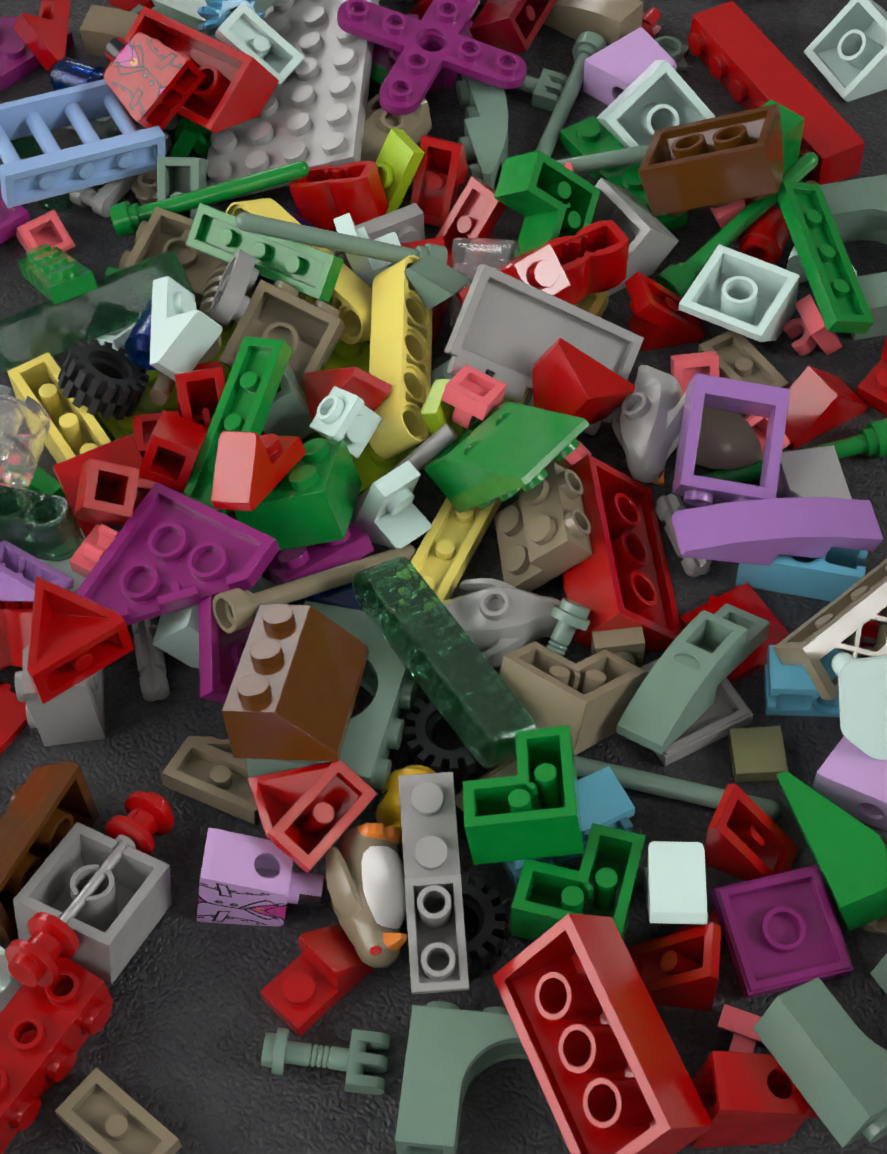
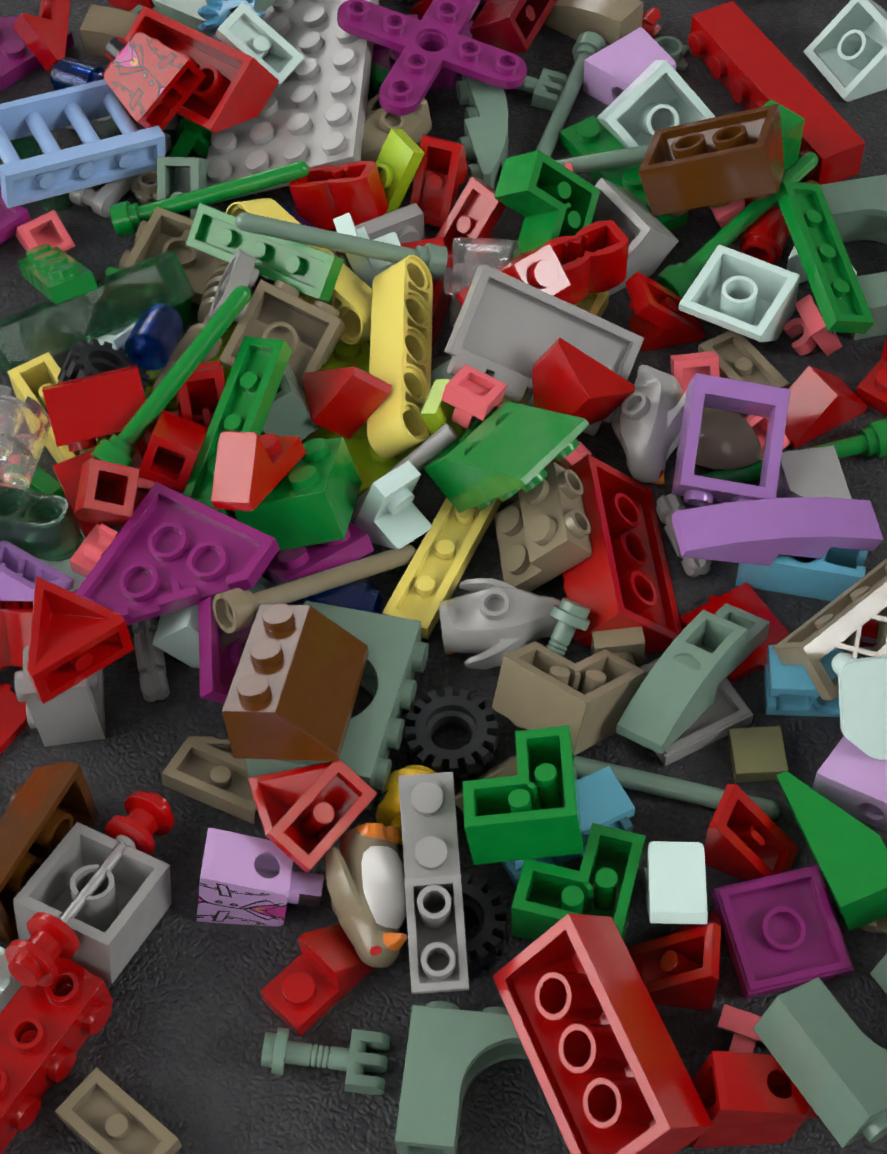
light aqua slope [150,276,223,381] -> none
light aqua bracket [309,386,383,458] -> none
clear green beam [352,556,536,768] -> none
sand green slope [404,254,470,310] -> none
none -> red brick [42,365,146,452]
none -> green piece [91,285,251,467]

